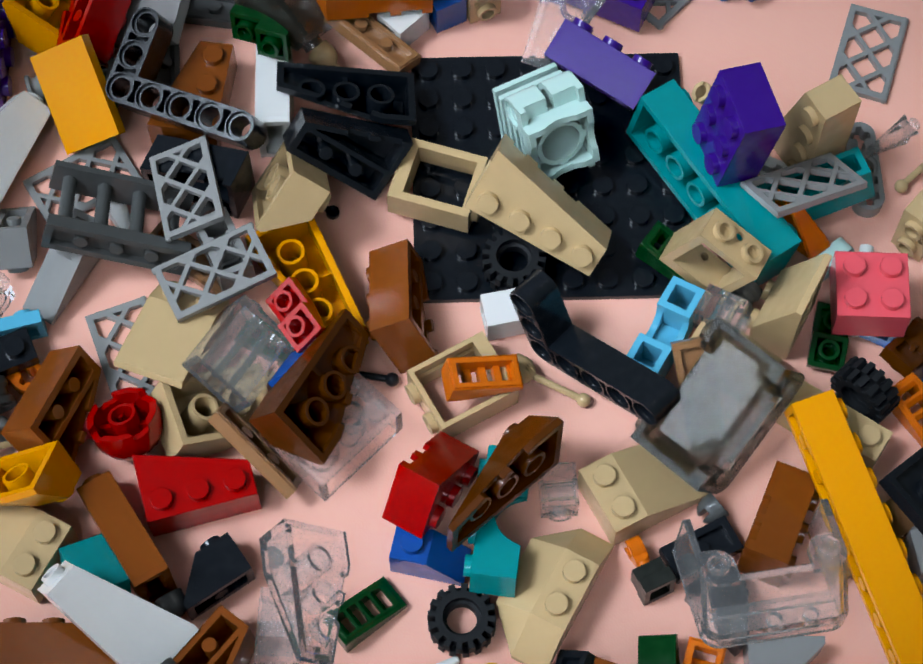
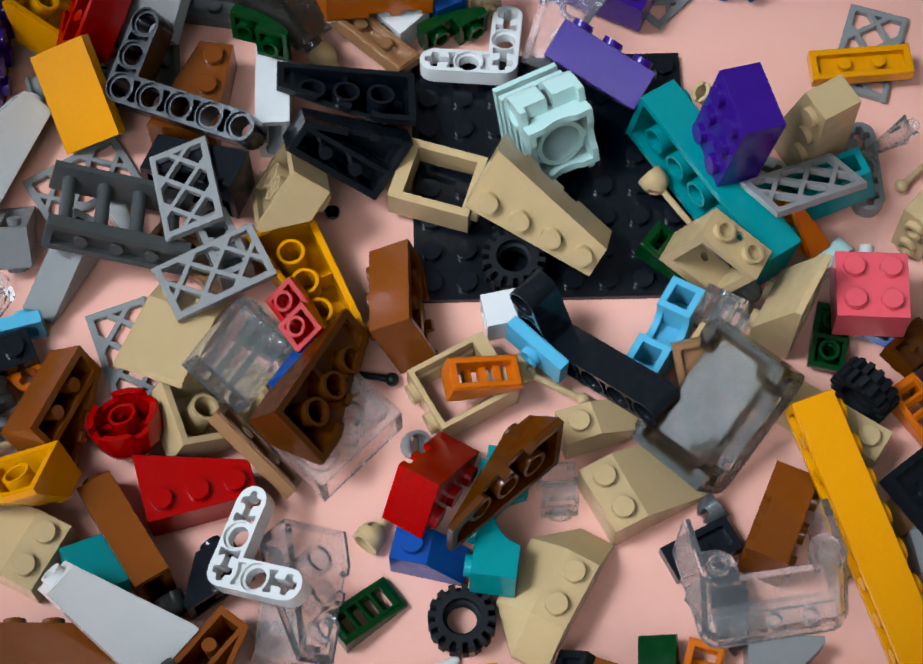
pearl dark grey piece [624,535,676,606] -> none
none -> white beam [207,486,311,608]
none -> tan hinge [352,518,388,555]
none -> light grey hinge [400,430,431,460]
none -> dark green slope [417,7,488,51]
none -> white beam [420,5,523,86]
none -> medium azure plate [506,316,569,384]
none -> tan slope [555,399,668,460]
none -> tan hinge [638,165,693,225]
none -> light orange plate [807,43,915,87]

